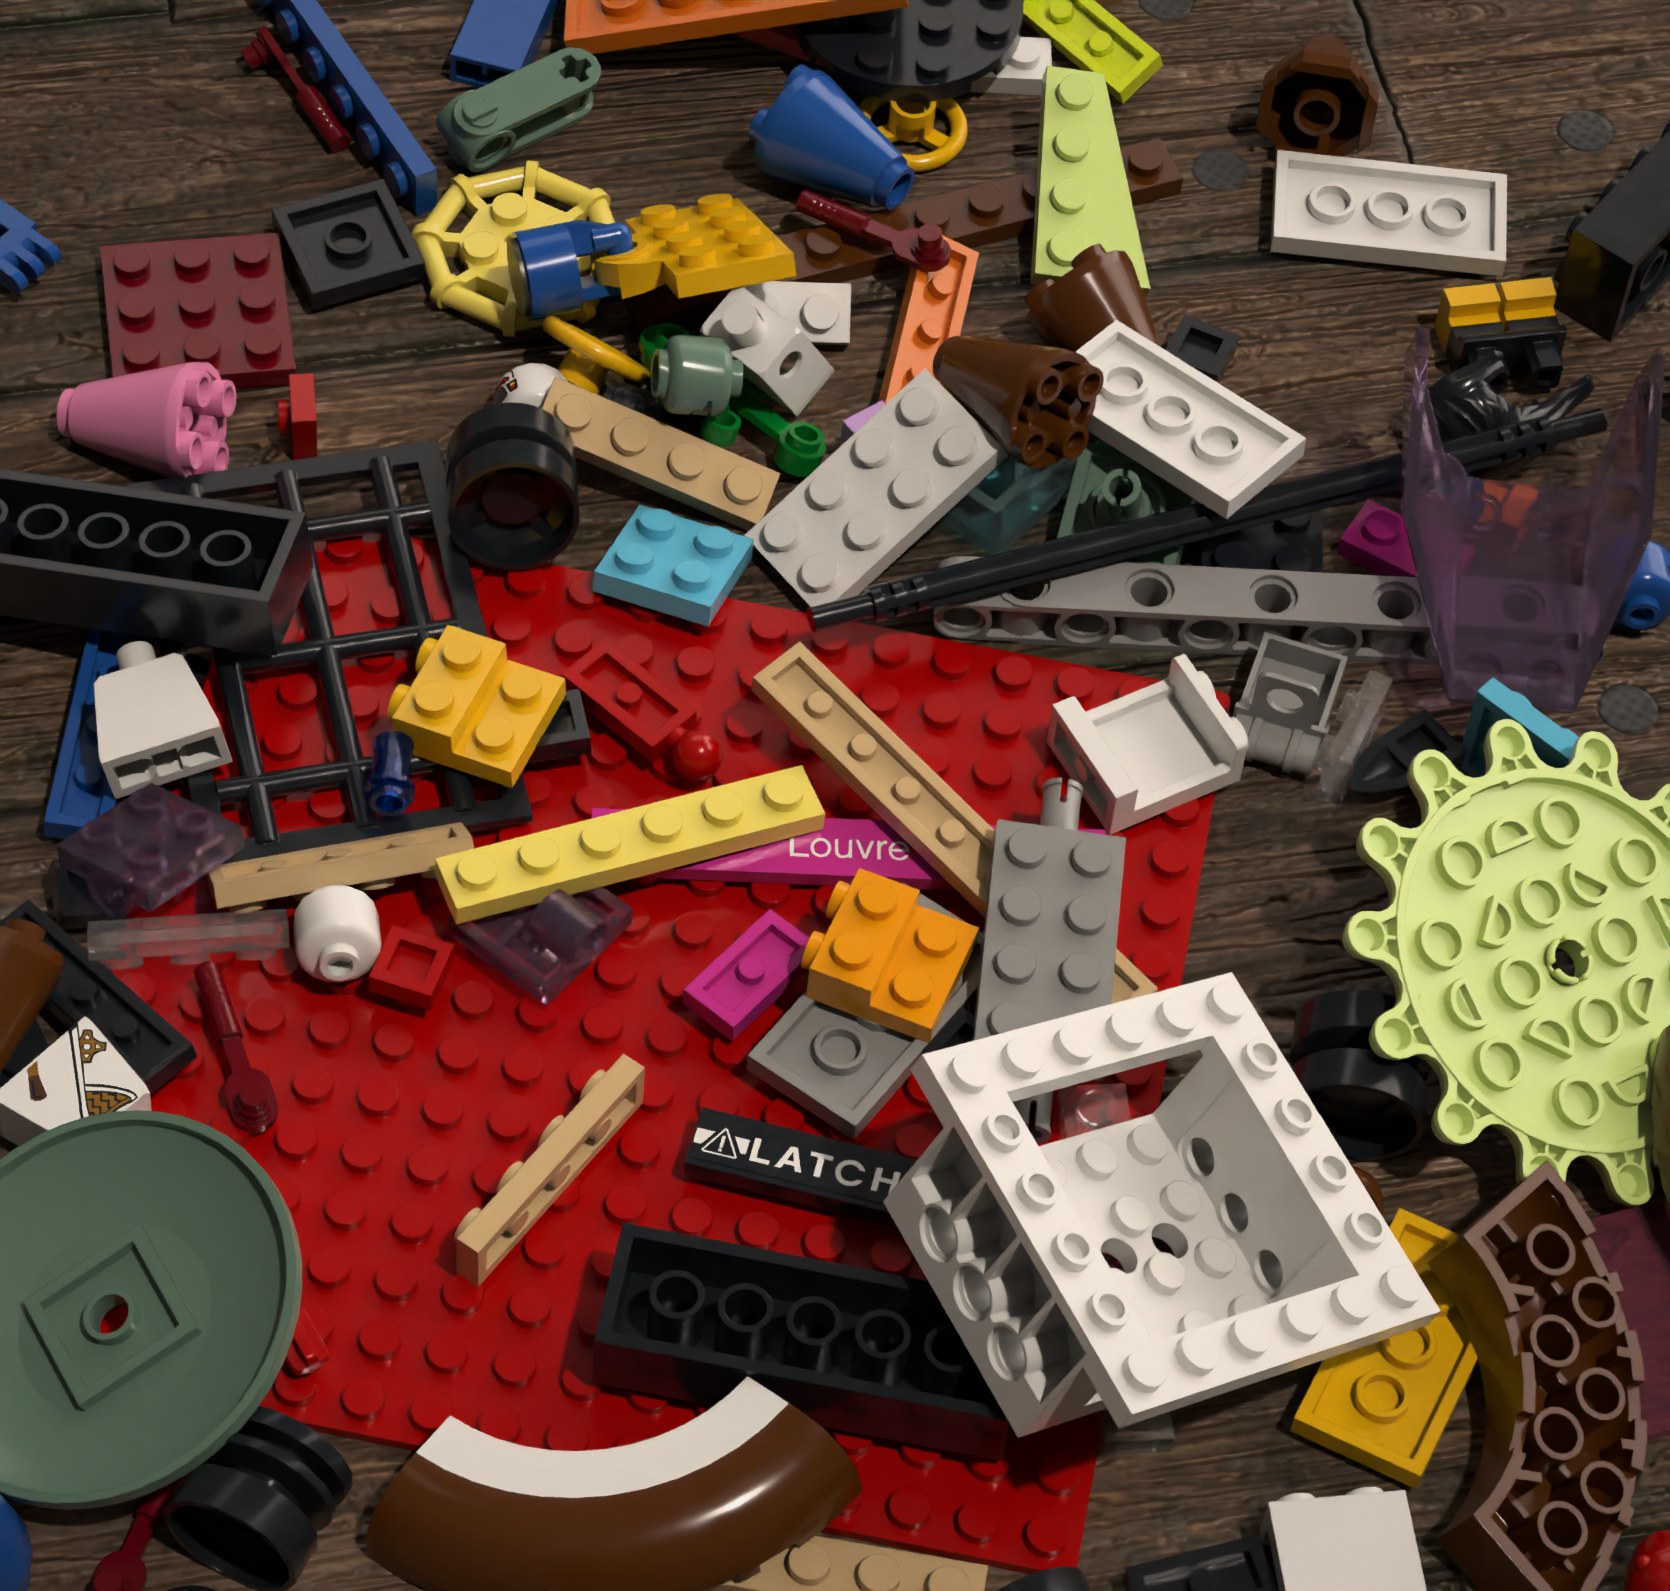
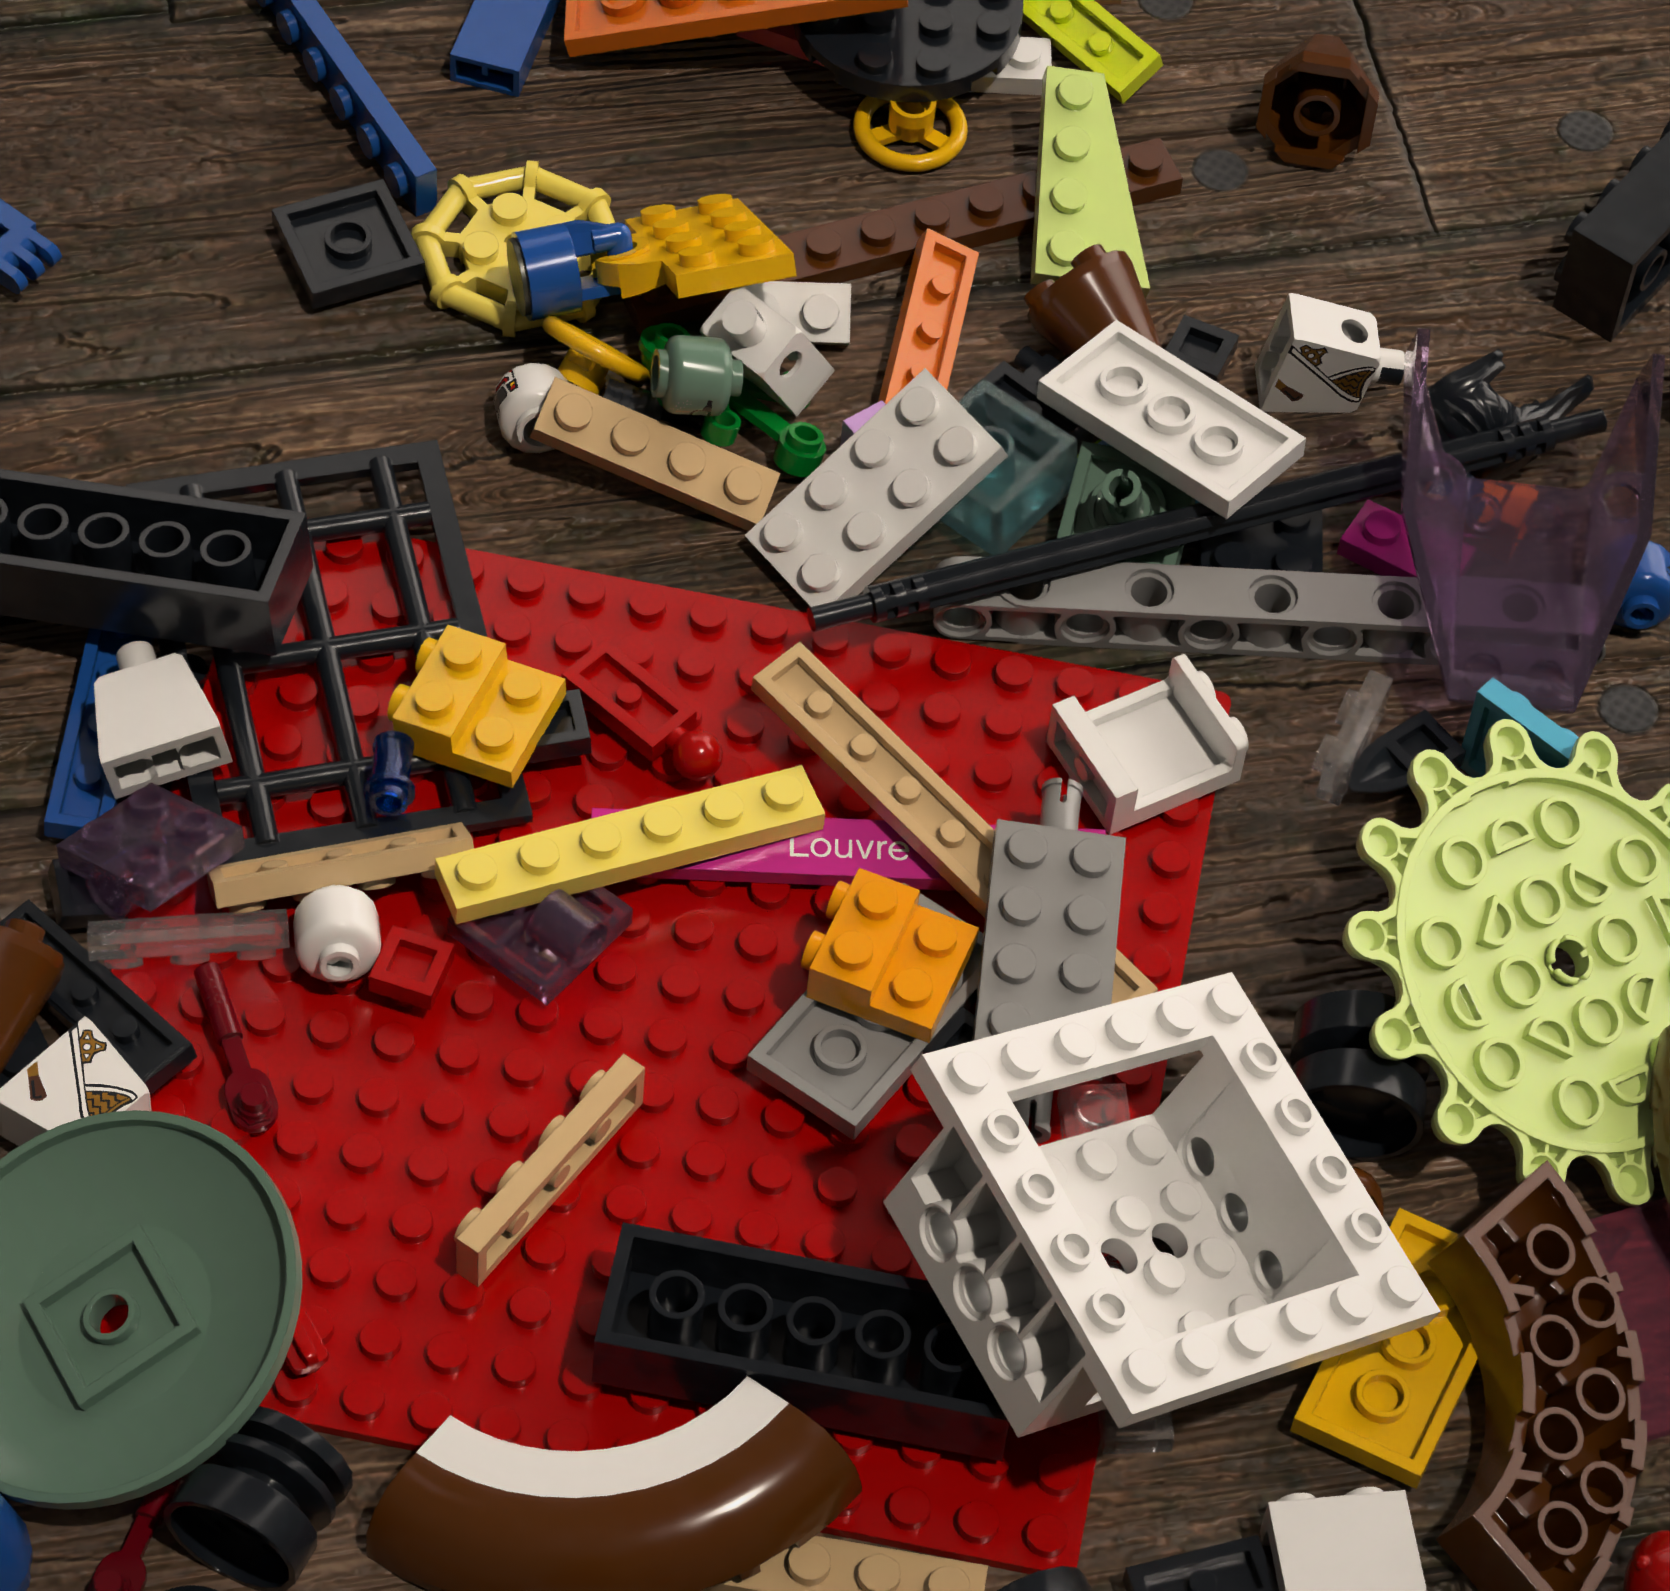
bright pink cone [56,362,237,478] -> none
dark red plate [100,232,296,389] -> none
dark red piece [240,25,351,153] -> none
red plate [278,373,318,460] -> none
sand green piece [436,47,601,172] -> none
black wheel [446,402,580,570] -> none
medium azure plate [592,504,754,627] -> none
dark pink plate [682,909,809,1041] -> none
black tile [684,1107,918,1227] -> none
blue cone [748,65,915,210] -> none
dark red piece [796,189,951,272] -> none
reddish brown cone [933,336,1104,469] -> none
light grey piece [1233,632,1348,776] -> none
white plate [1270,150,1507,276] -> none
hips [1434,277,1568,394] -> none
none -> white torso [1255,293,1405,413]

